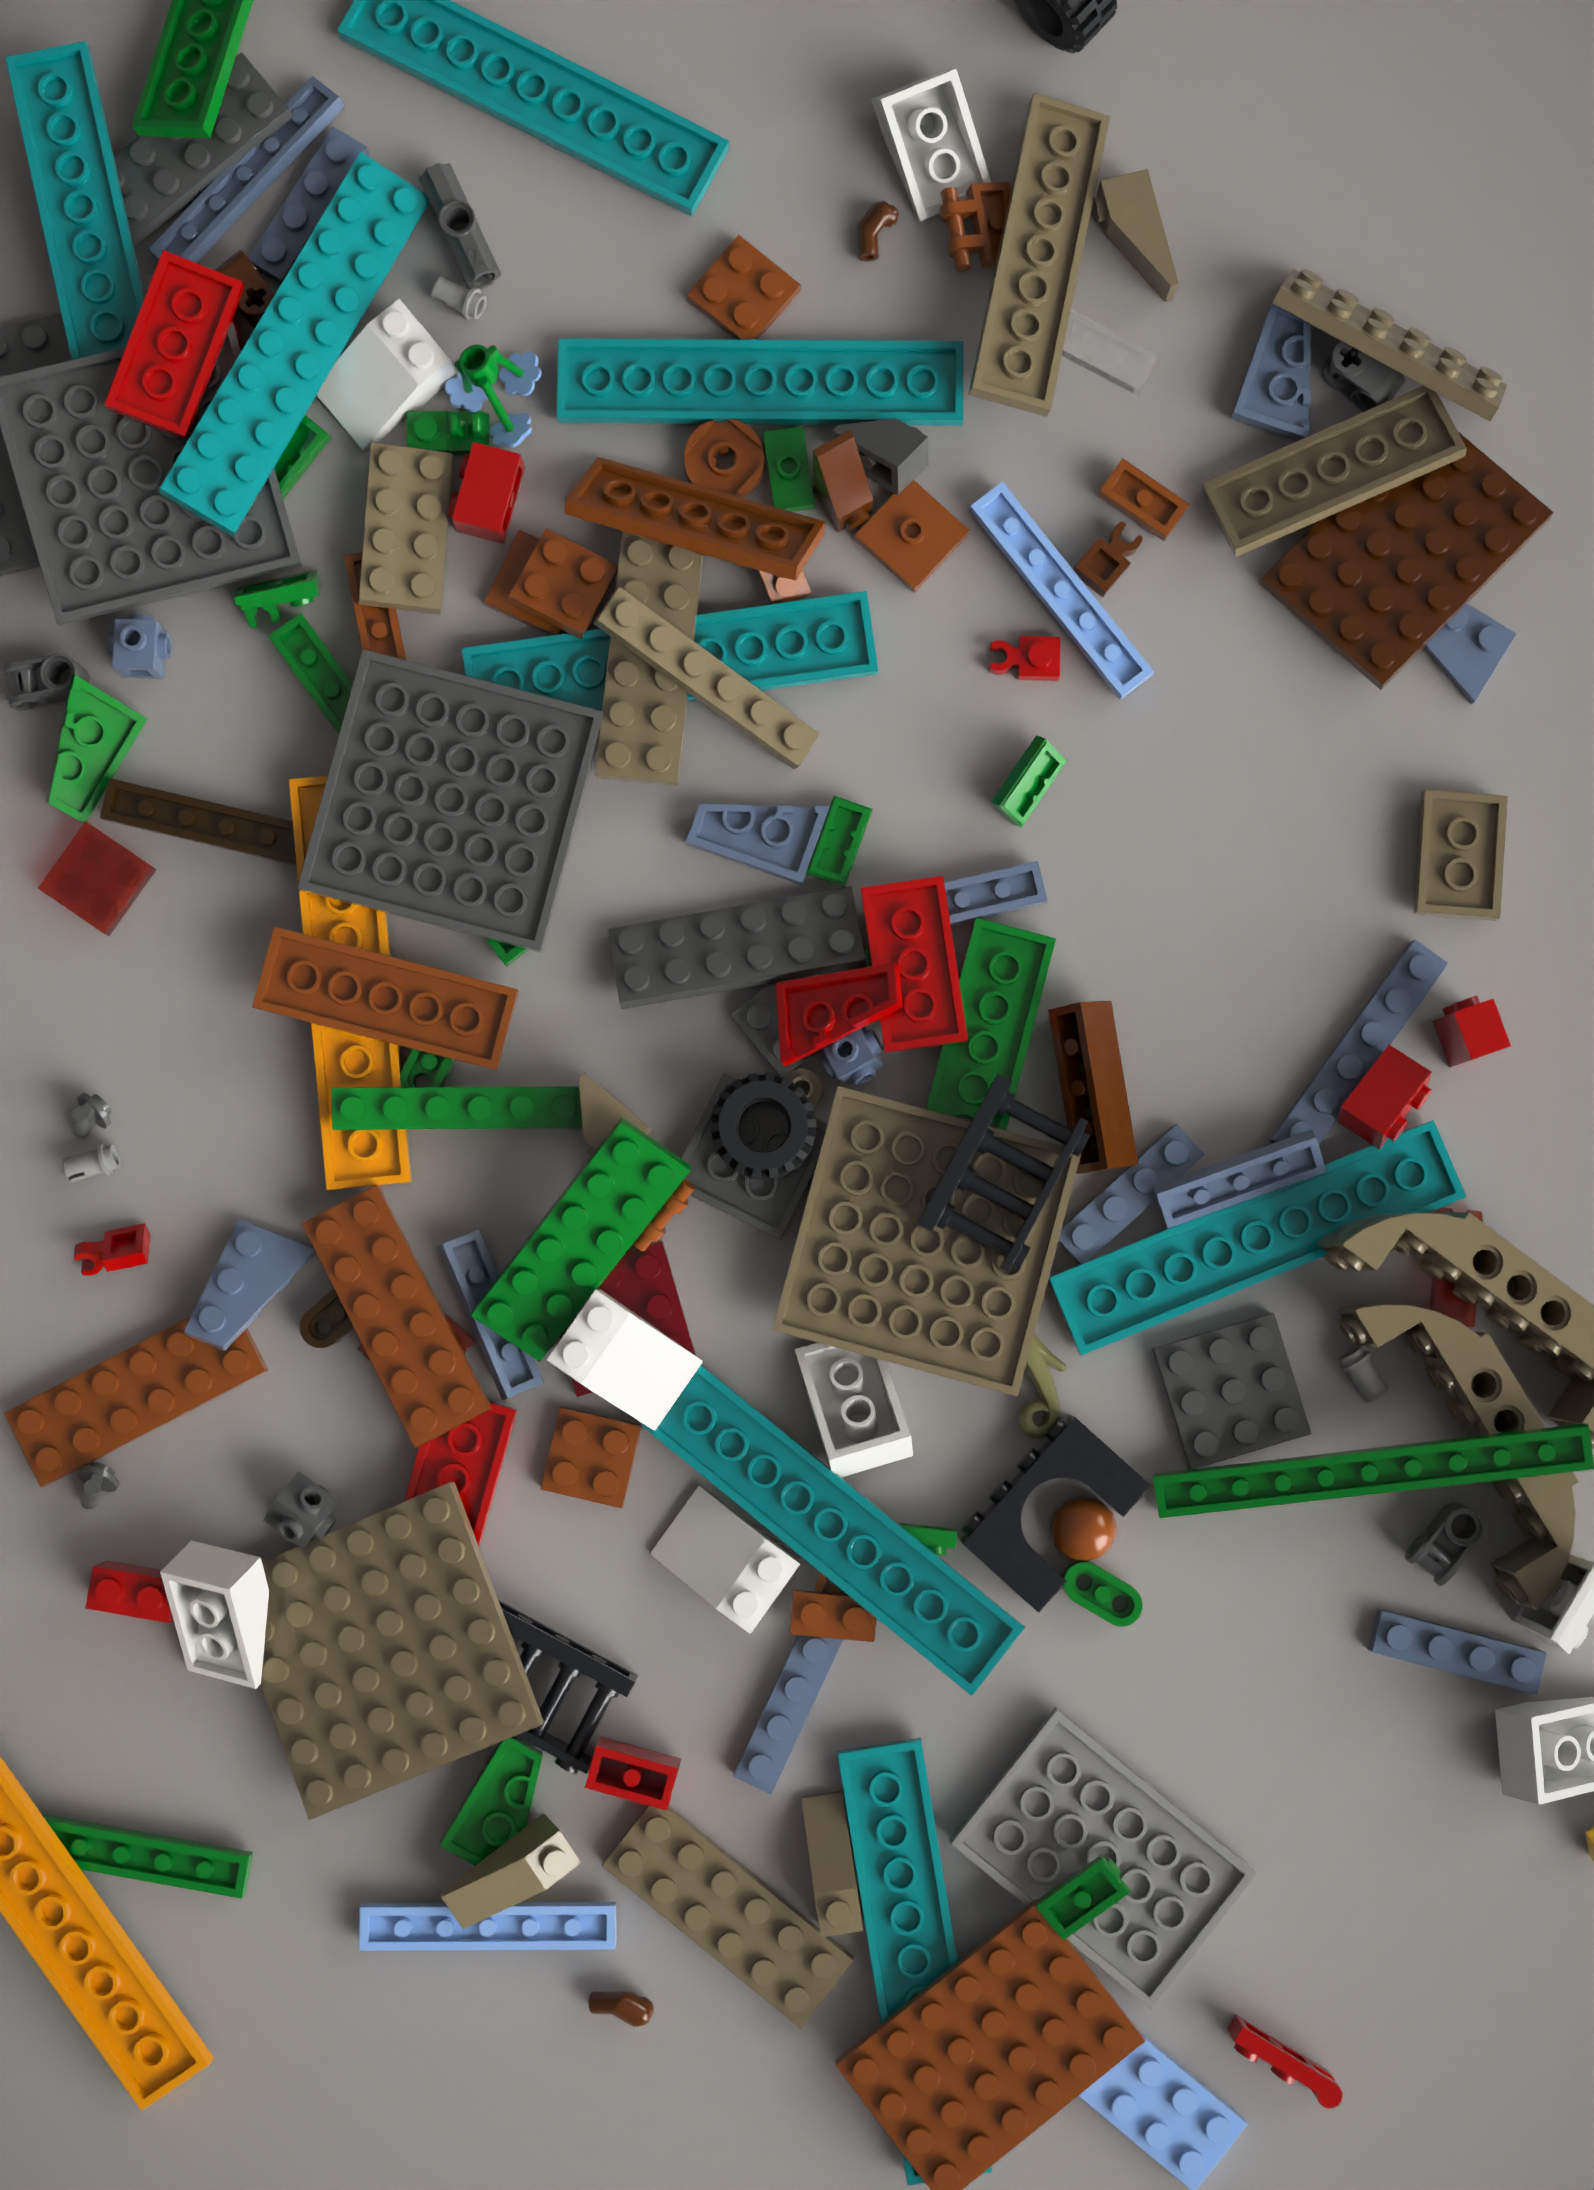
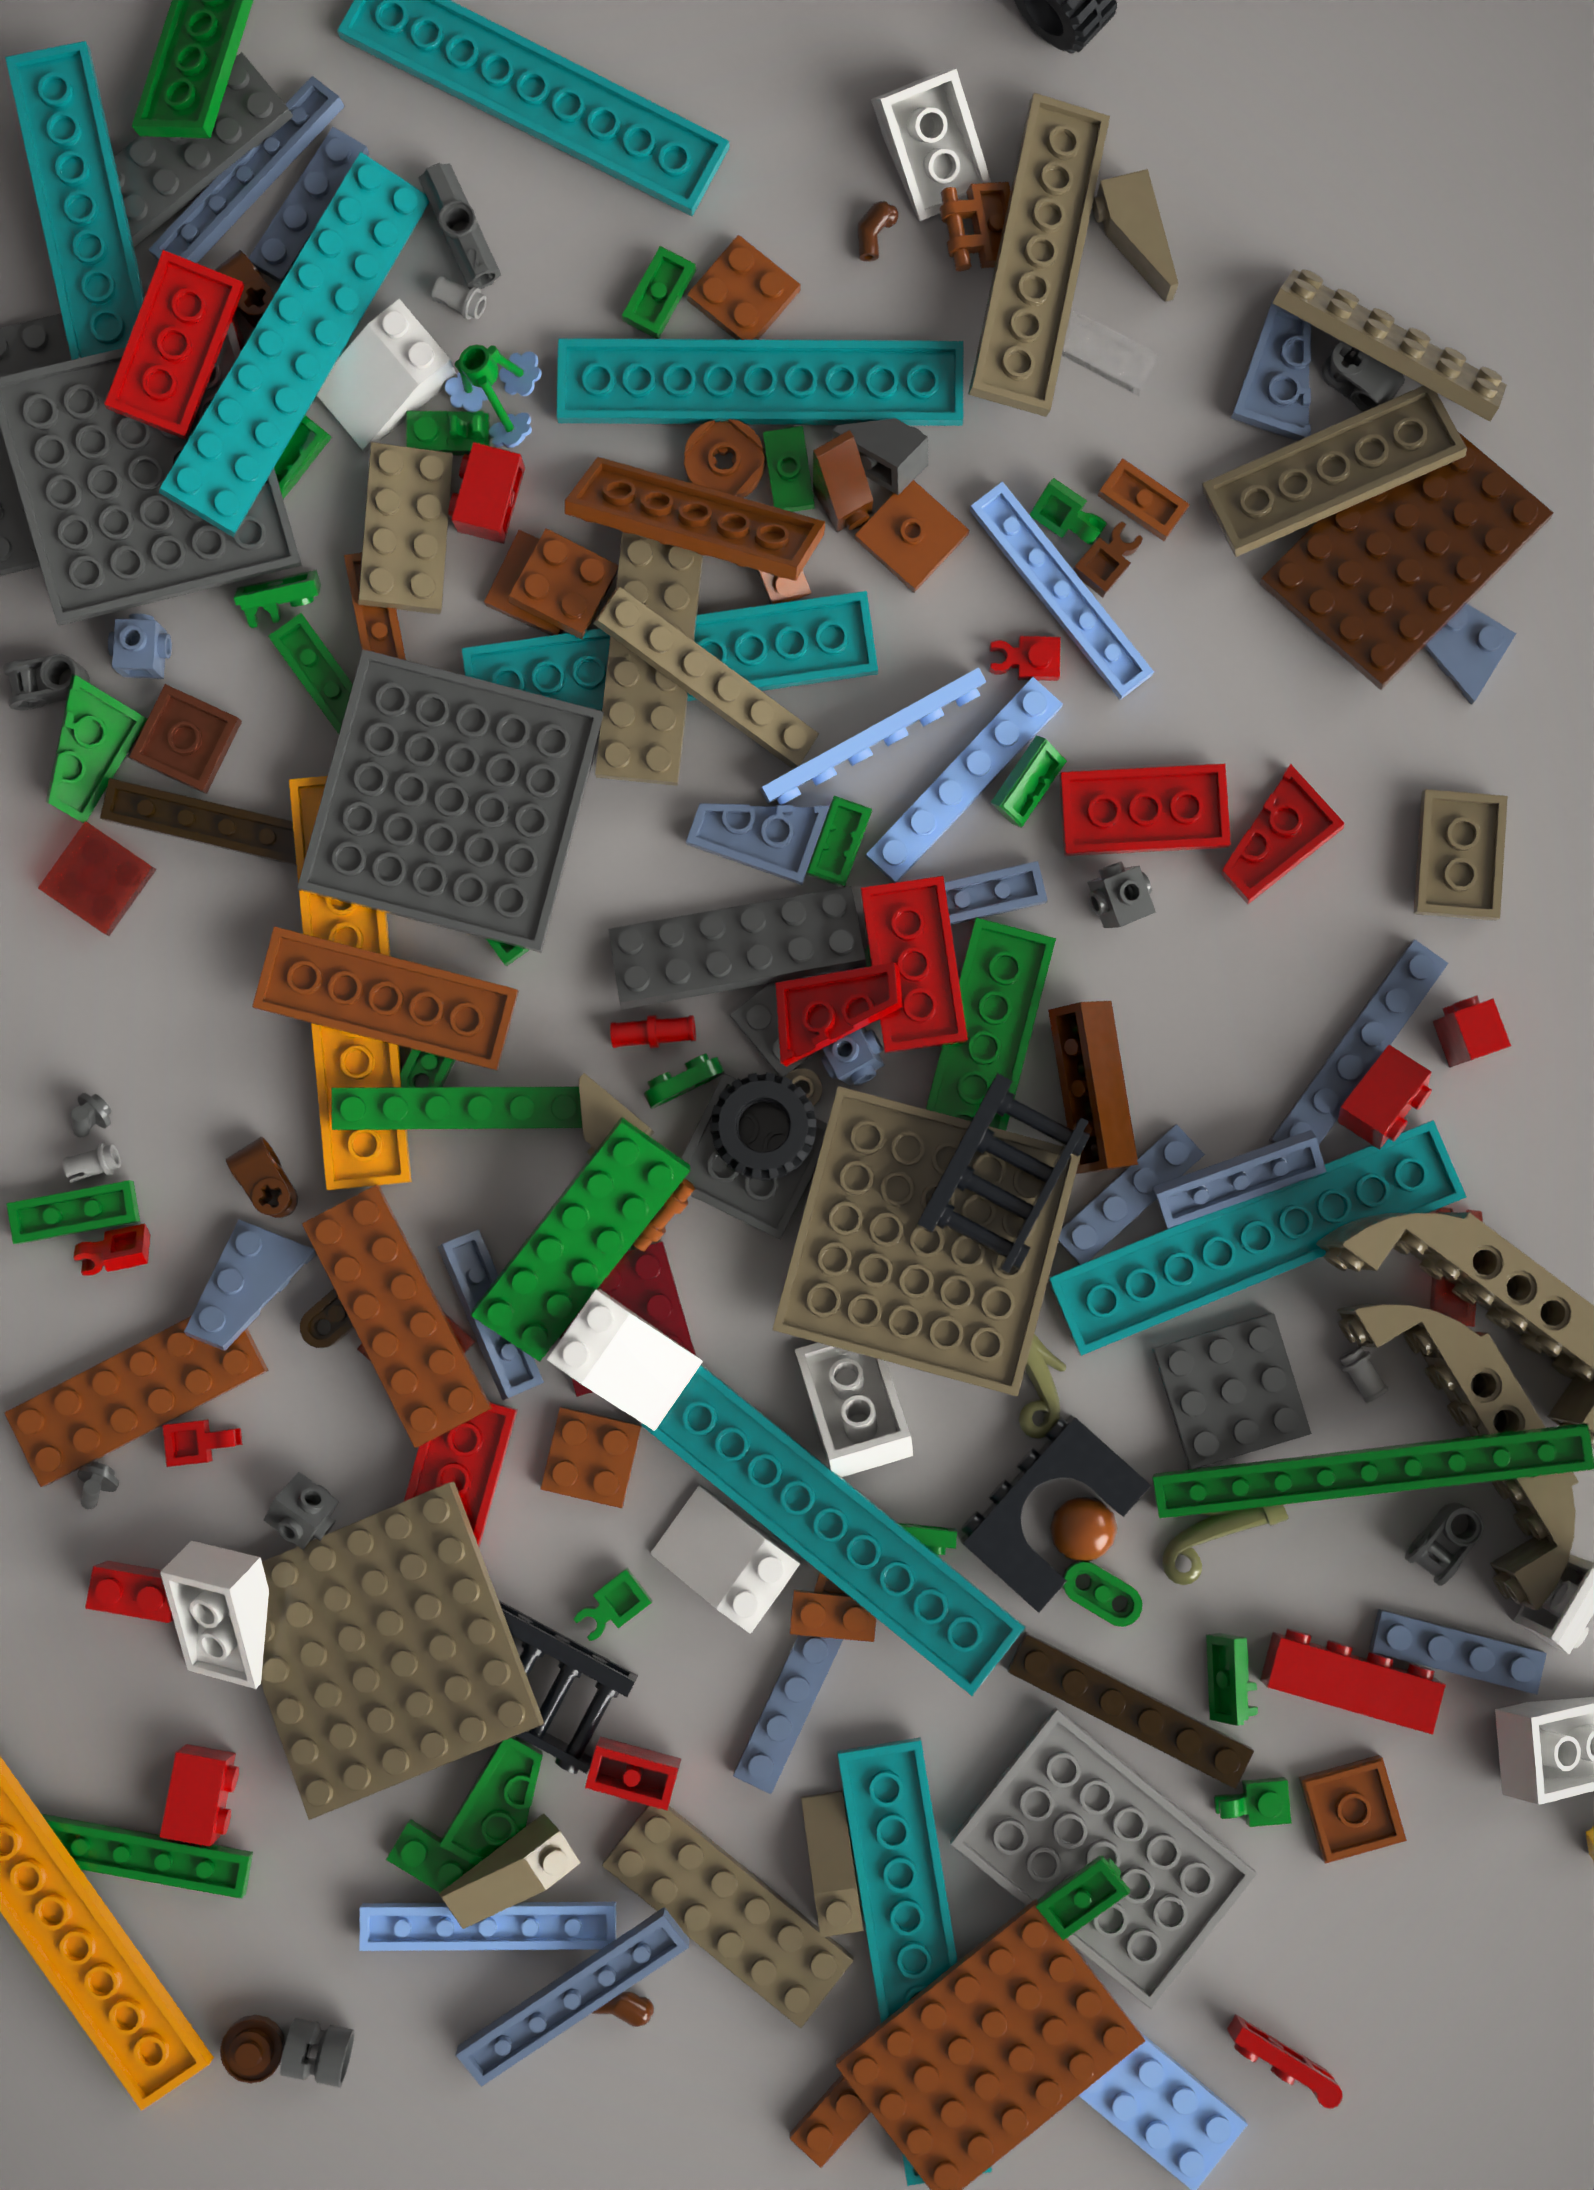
none -> green plate [6,1180,141,1244]
none -> copper plate [129,684,242,794]
none -> red brick [160,1744,239,1847]
none -> red plate [163,1419,243,1467]
none -> reddish brown plate [220,2015,285,2084]
none -> reddish brown piece [226,1137,298,1218]
none -> dark grey wheel [280,2018,355,2088]
none -> green plate [386,1819,474,1893]
none -> sand blue plate [456,1907,690,2087]
none -> green plate [574,1567,652,1641]
none -> red pin [610,1015,696,1048]
none -> green plate [622,246,696,339]
none -> green plate [643,1053,725,1109]
none -> light blue plate [760,667,986,805]
none -> dark orange plate [789,2074,871,2168]
none -> light blue plate [866,677,1063,883]
none -> dark brown plate [1007,1632,1254,1789]
none -> green plate [1029,478,1107,545]
none -> red plate [1059,764,1231,856]
none -> dark grey brick [1087,862,1156,928]
none -> olive plant [1162,1505,1289,1585]
none -> green plate [1206,1633,1258,1726]
none -> green plate [1214,1777,1292,1827]
none -> red wing [1221,764,1345,904]
none -> red brick [1260,1628,1446,1735]
none -> dark orange tile [1299,1755,1407,1864]

